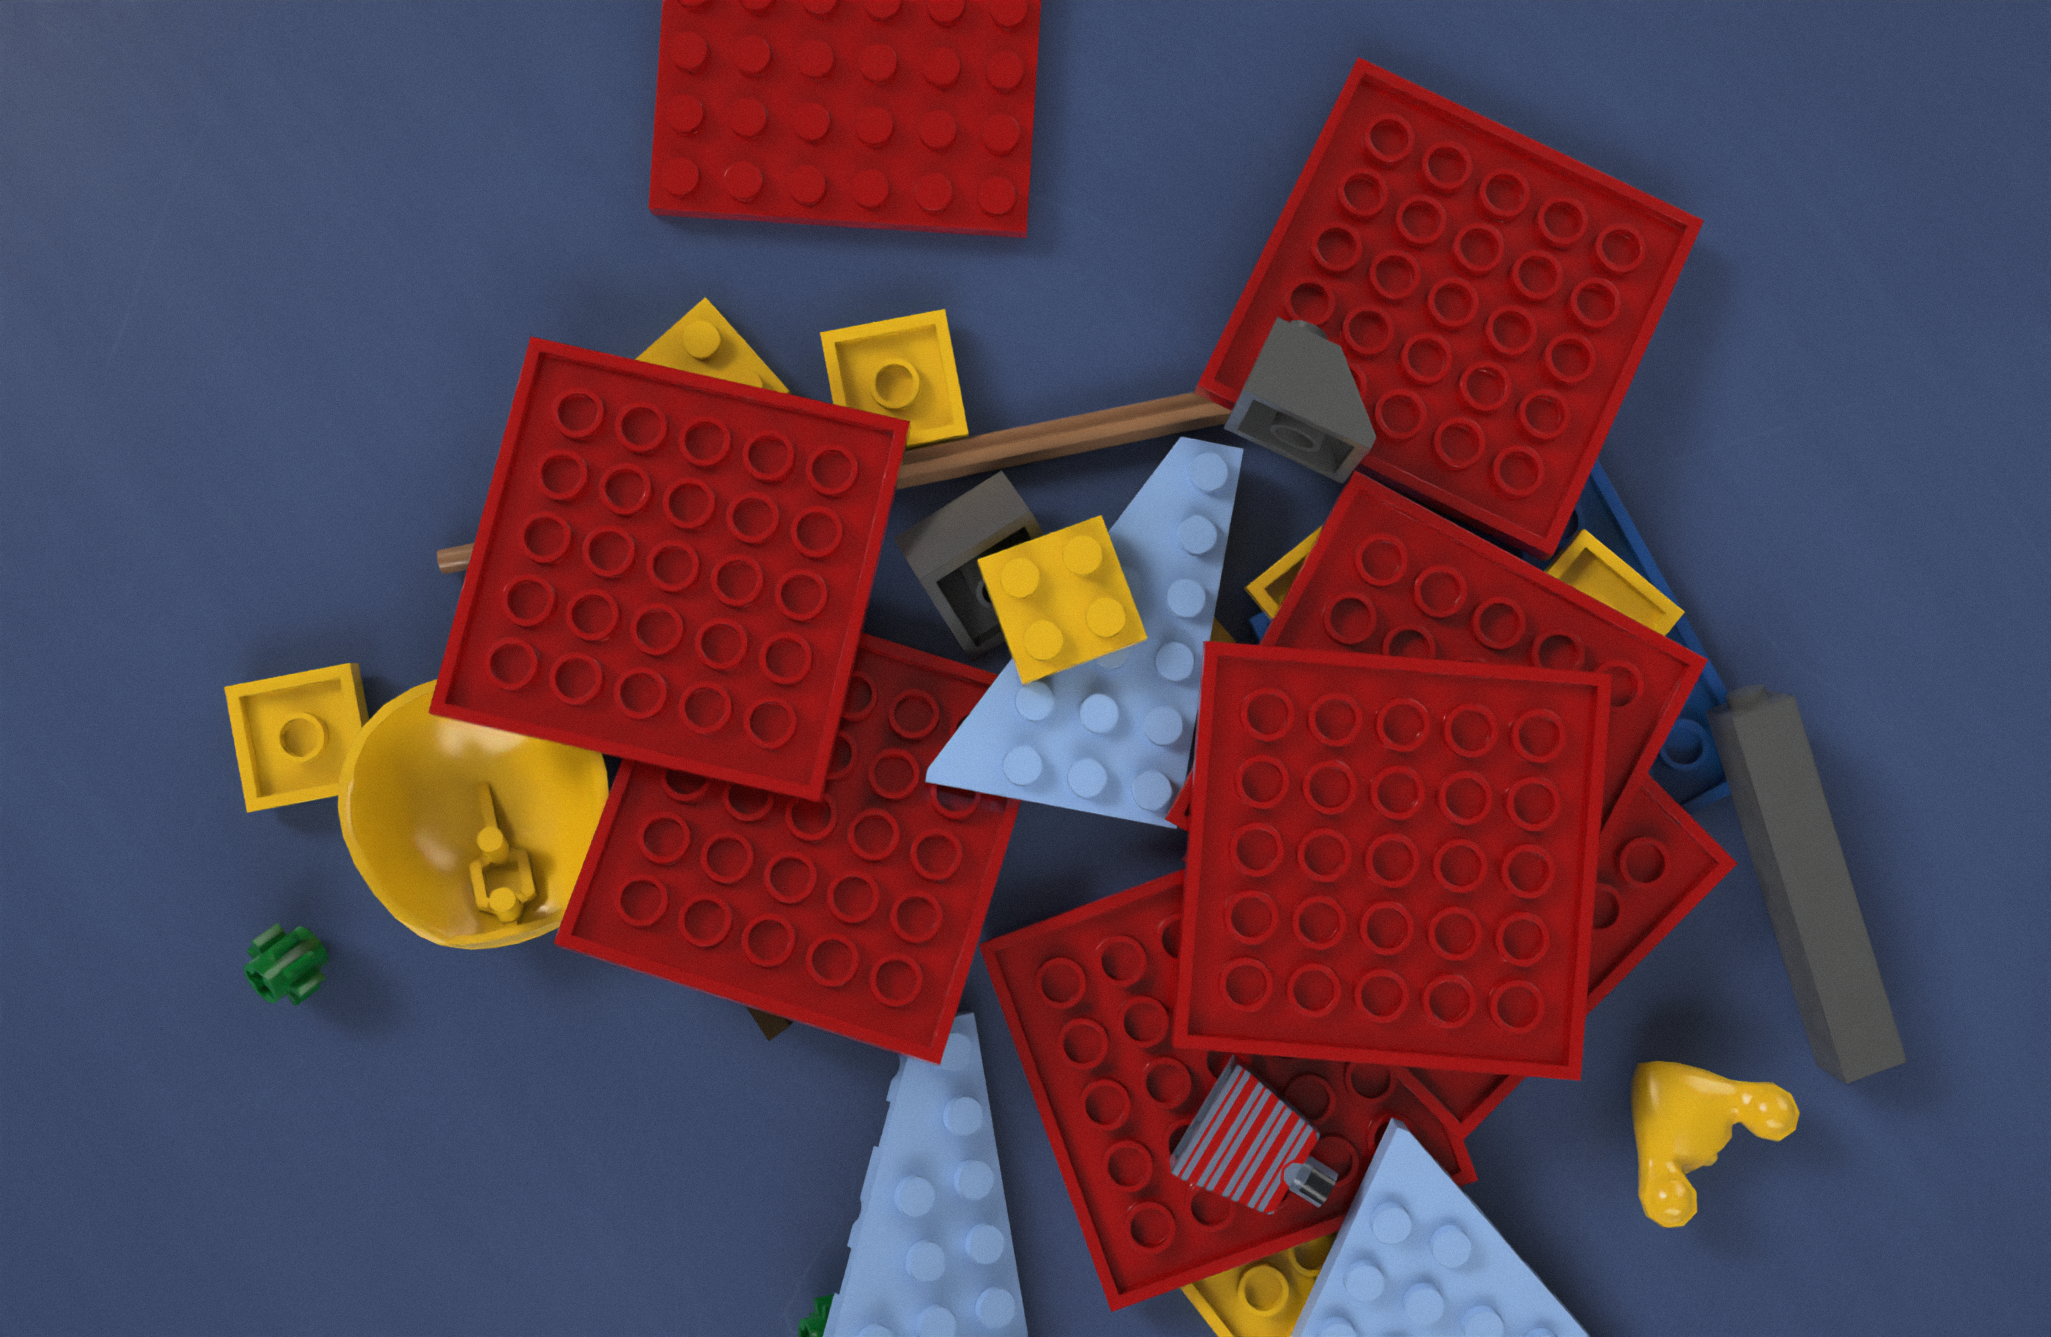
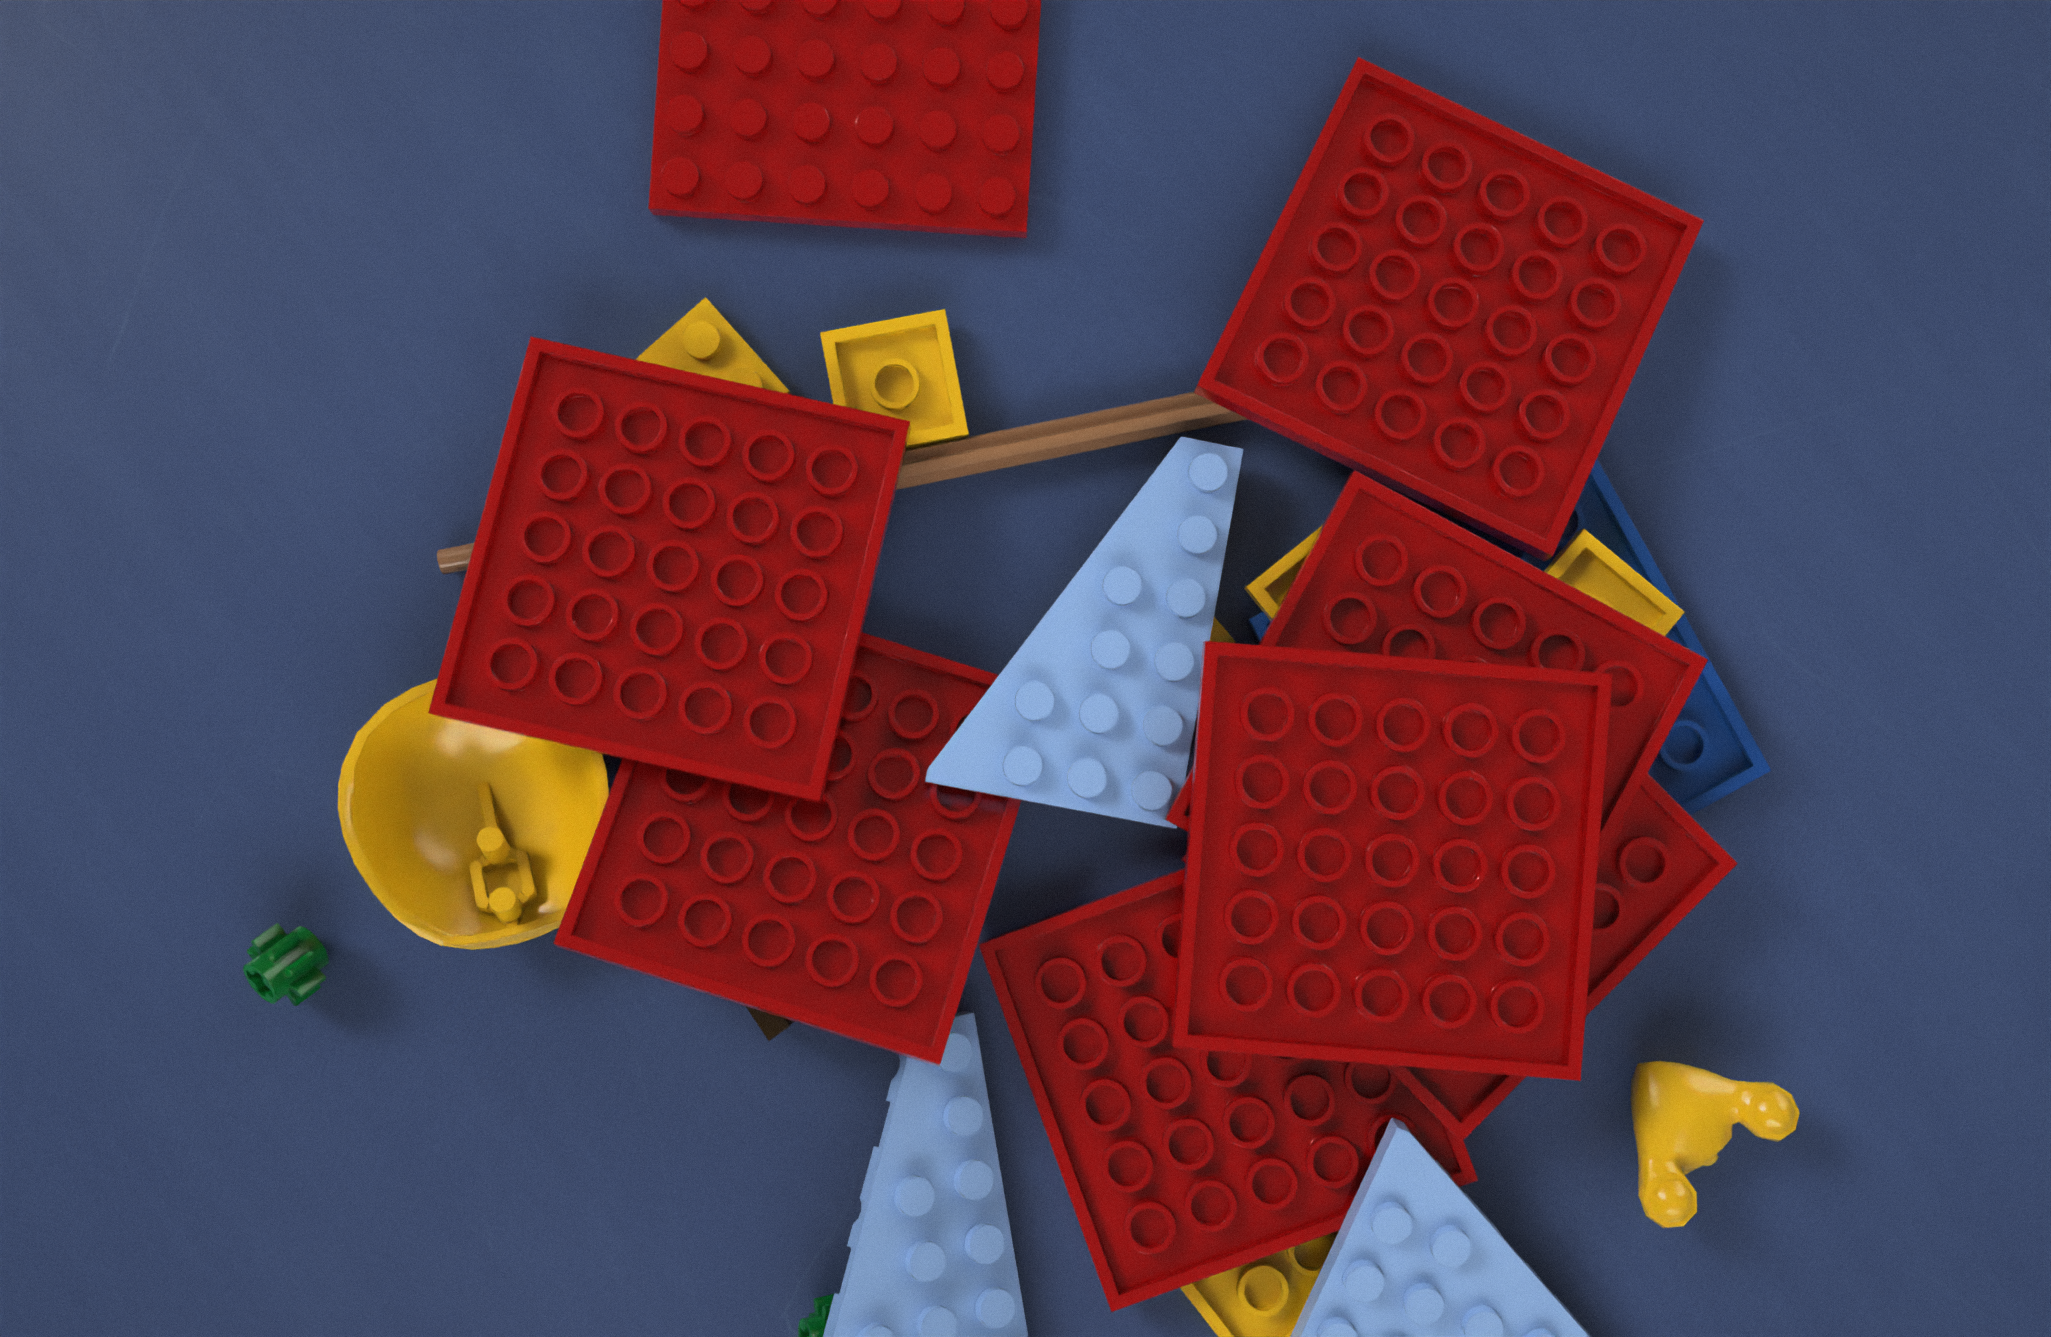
yellow plate [224,663,369,813] -> none
dark grey slope [893,470,1044,662] -> none
yellow plate [977,515,1148,686] -> none
torso [1169,1054,1338,1215] -> none
dark grey slope [1224,317,1376,484] -> none
dark grey brick [1705,684,1907,1084] -> none

